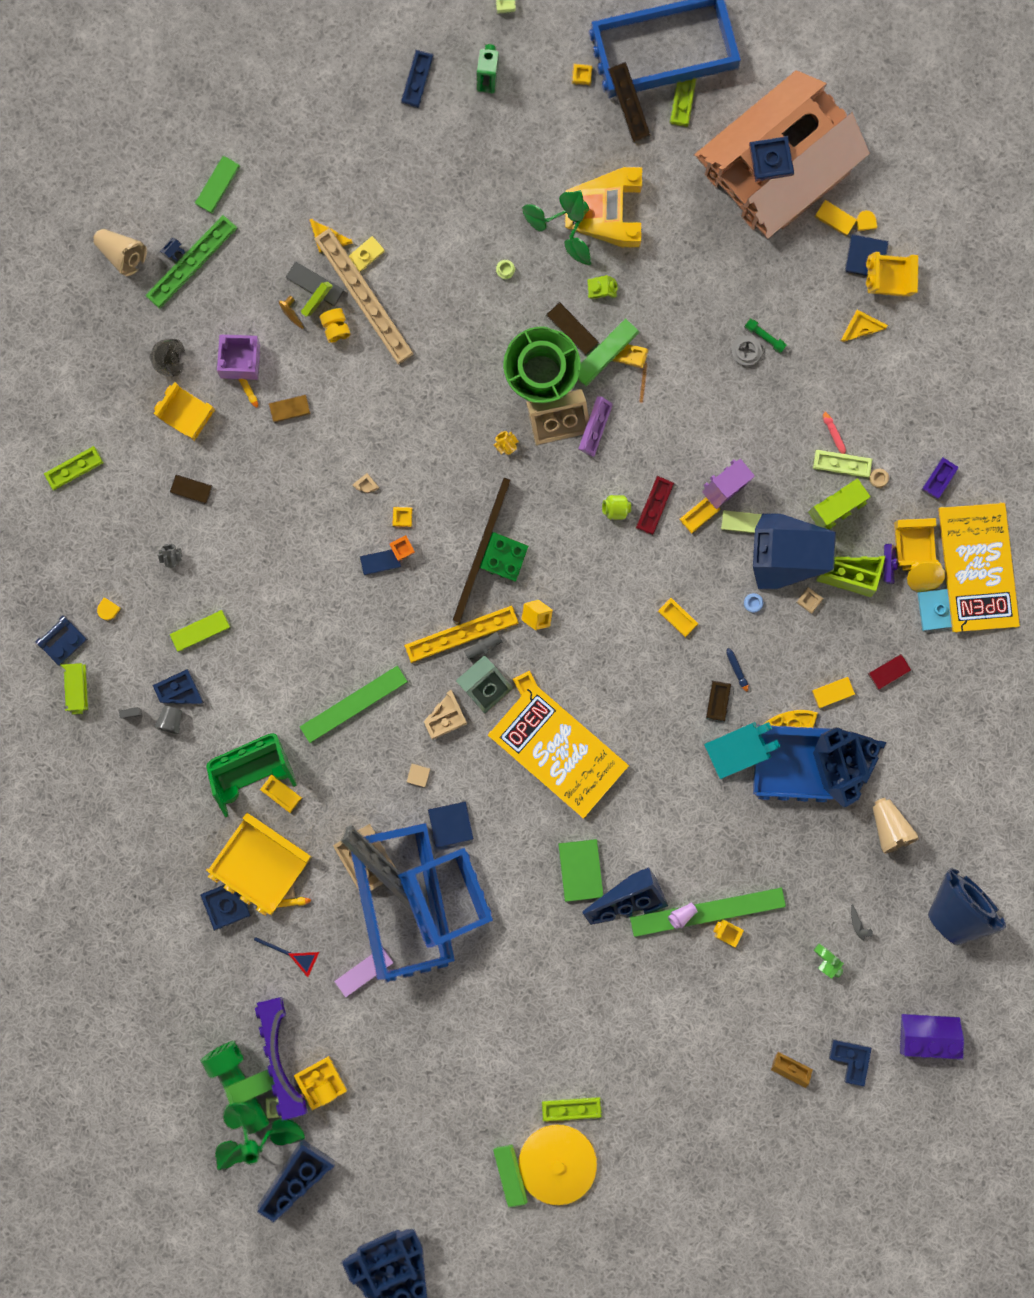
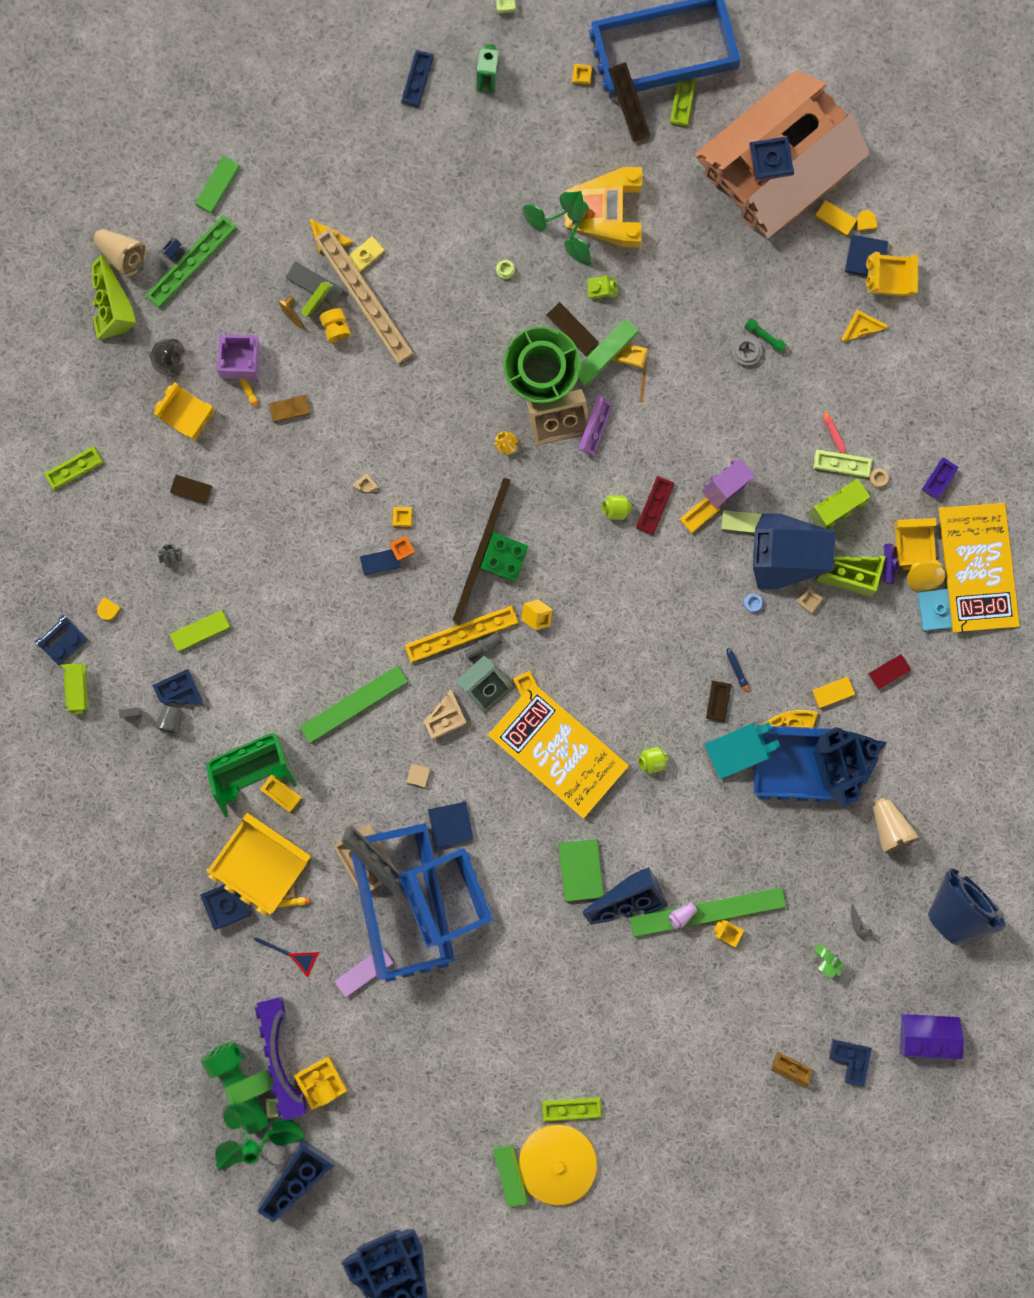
yellow tile [658,598,698,638] -> none
none -> lime wedge [92,255,136,340]
none -> lime head [638,747,668,774]

